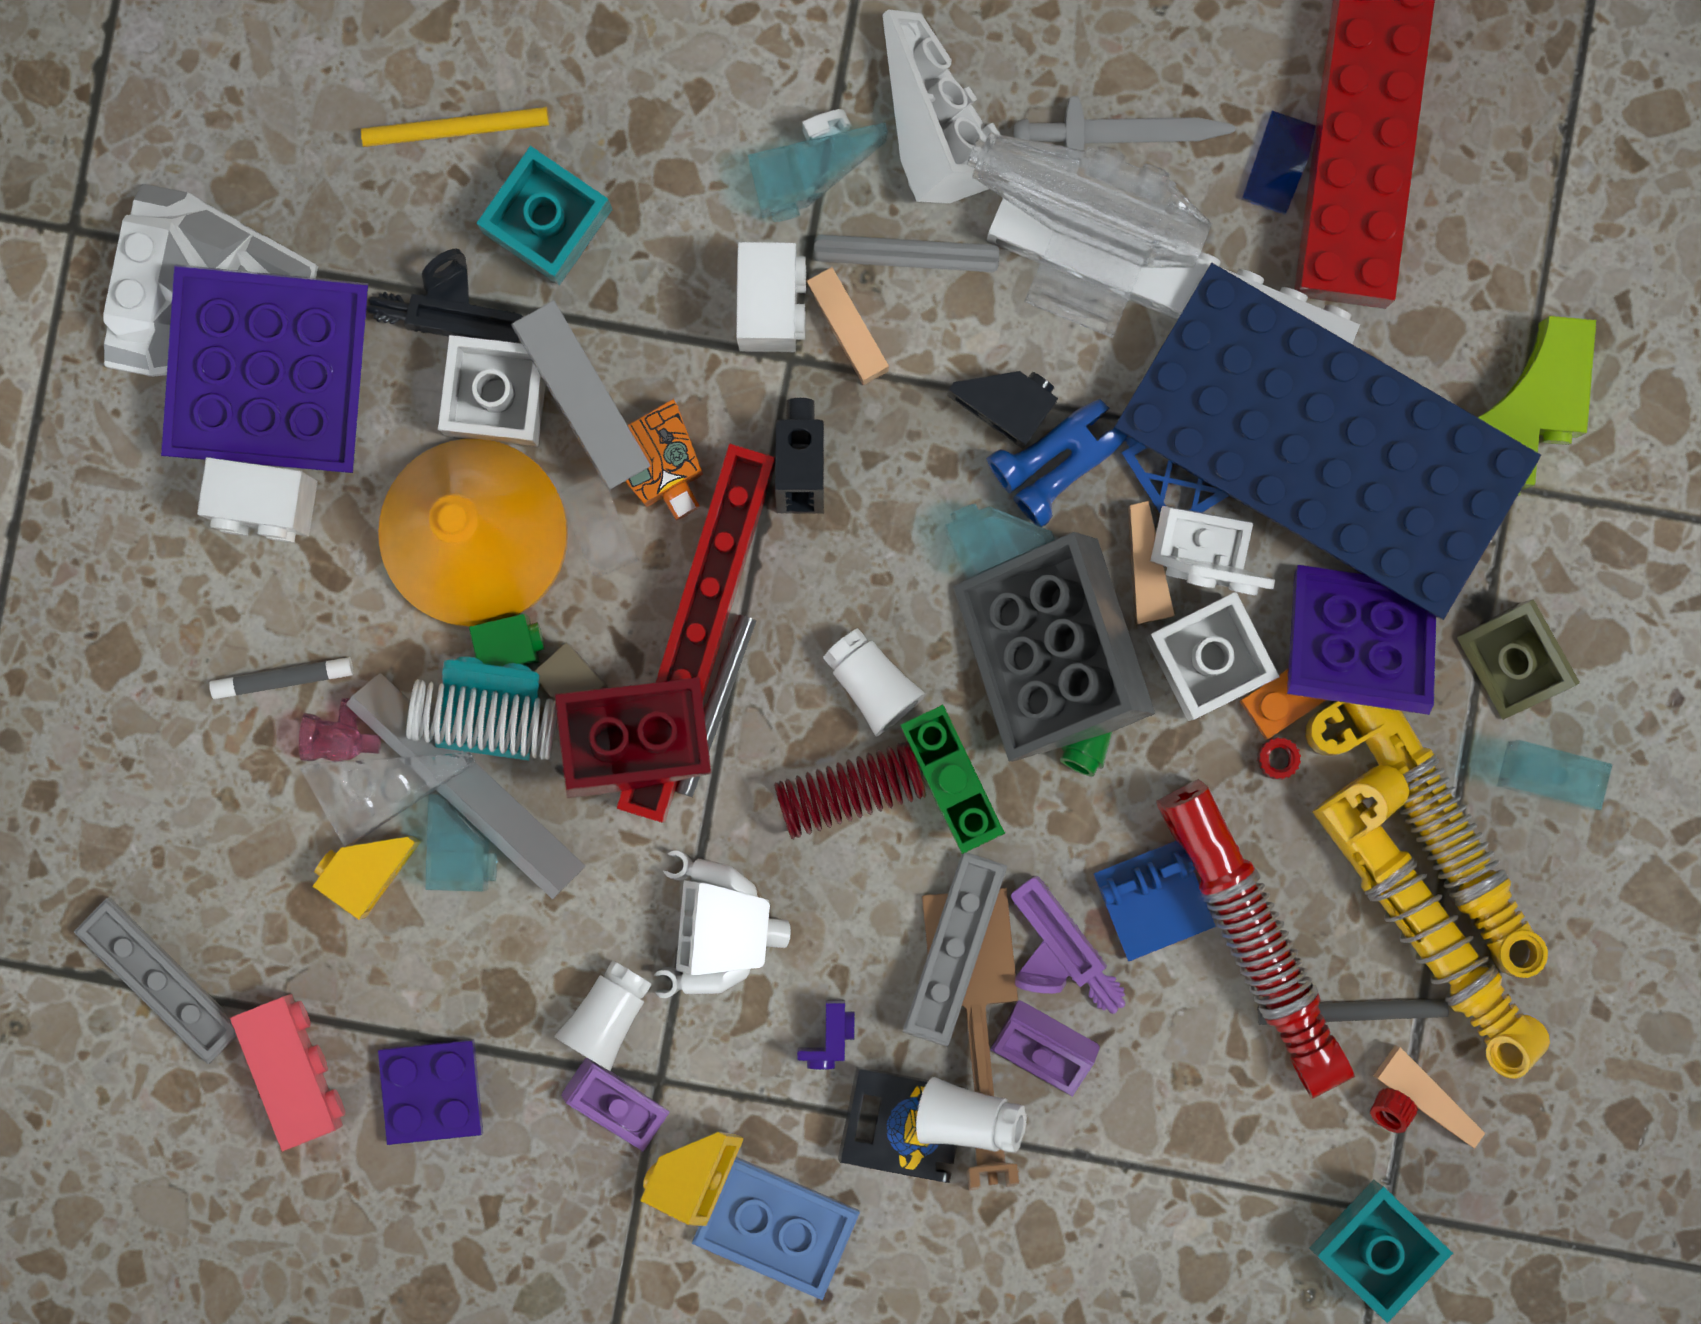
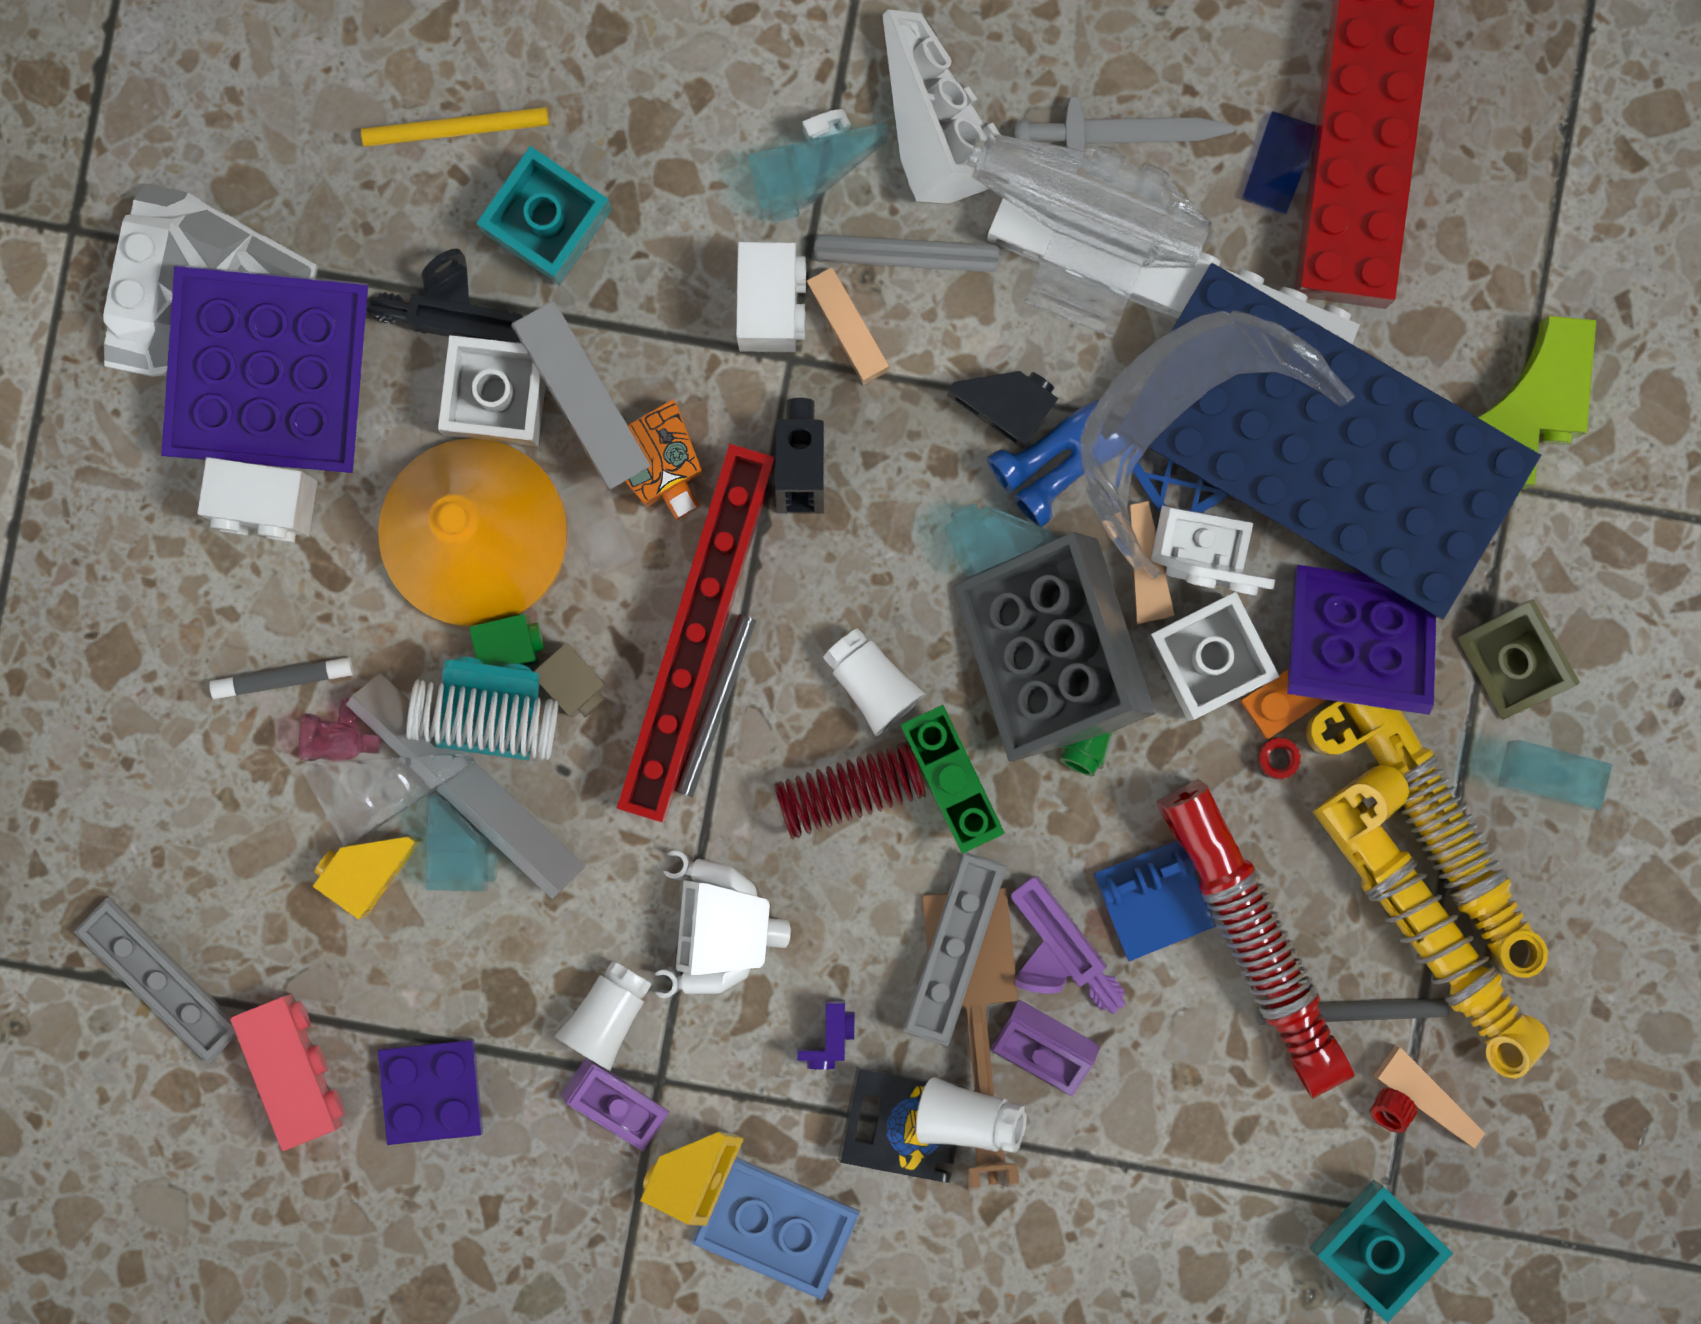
dark red slope [555,677,711,798] -> none
none -> clear piece [1081,311,1355,580]

